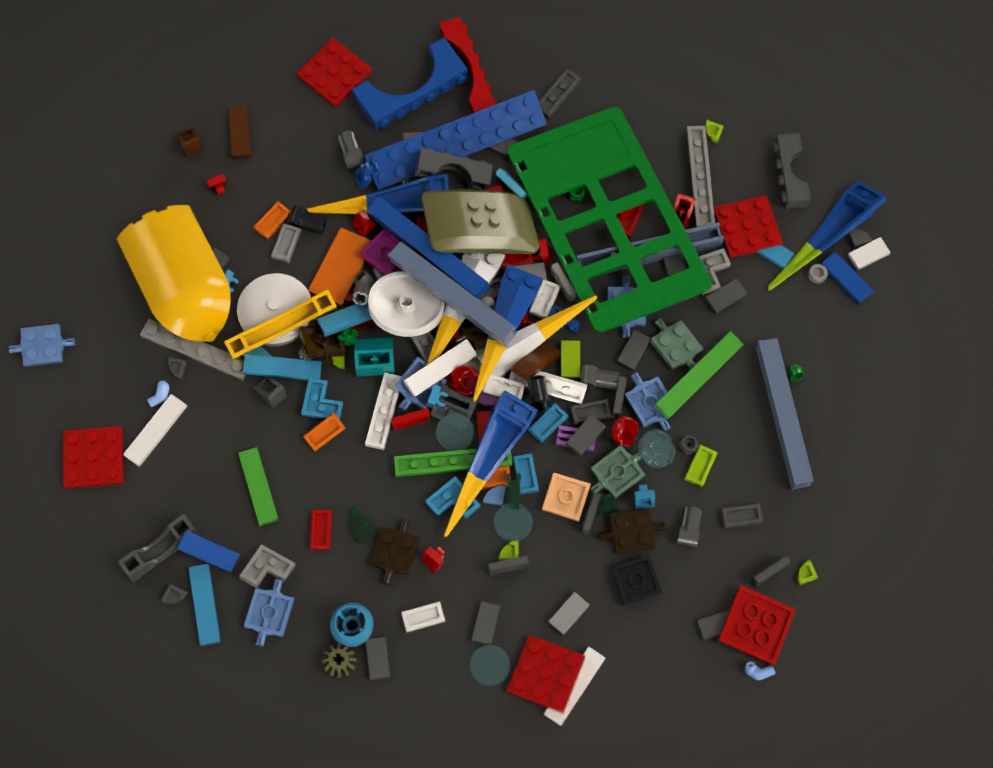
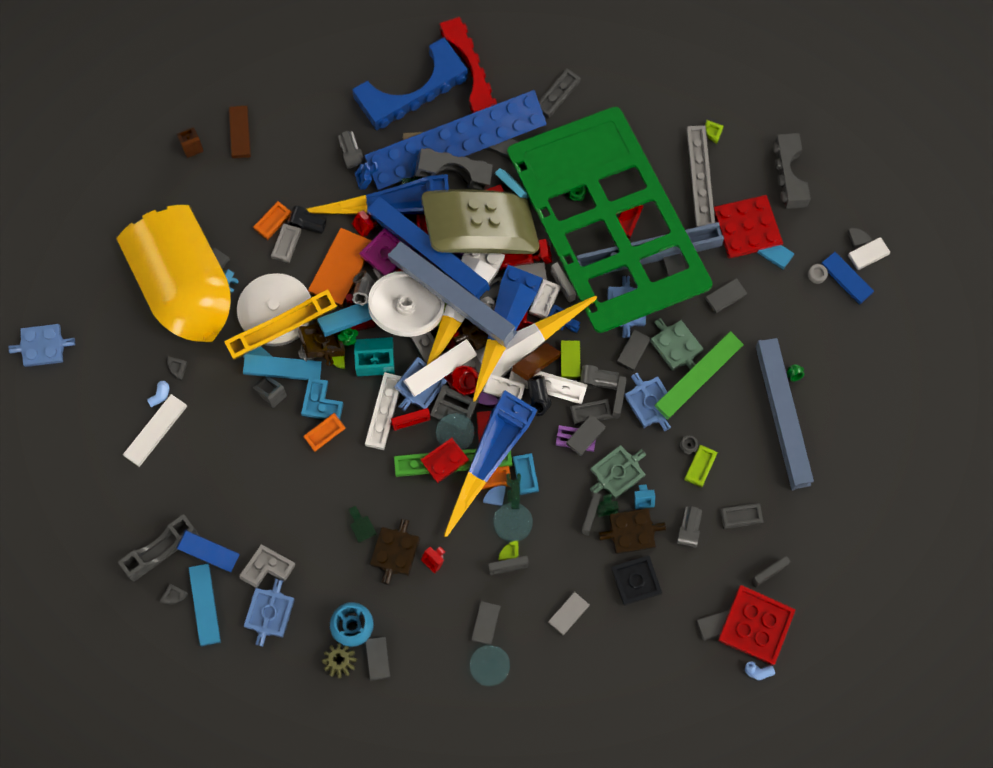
red plate [63,426,124,489] -> none
light grey plate [140,319,246,381] -> none
red tile [206,174,227,195] -> none
bright green tile [238,447,279,526] -> none
red plate [296,38,373,108] -> none
red tile [310,510,332,550] -> none
white tile [401,602,445,632] -> none
dark azure tile [425,385,448,408] -> none
dark azure plate [425,476,481,519] -> none
red plate [507,635,586,714] -> none
dark azure tile [528,403,569,444] -> none
light nougat plate [542,472,591,522] -> none
white tile [544,647,605,726] -> none
red hair [611,416,638,447] -> none
clear light blue tile [638,430,676,468] -> none
red slope [673,193,696,230] -> none
light grey plate [699,248,731,295] -> none
blue plate [768,180,886,291] -> none
lime tile [797,560,818,586] -> none
none -> red plate [421,438,469,484]

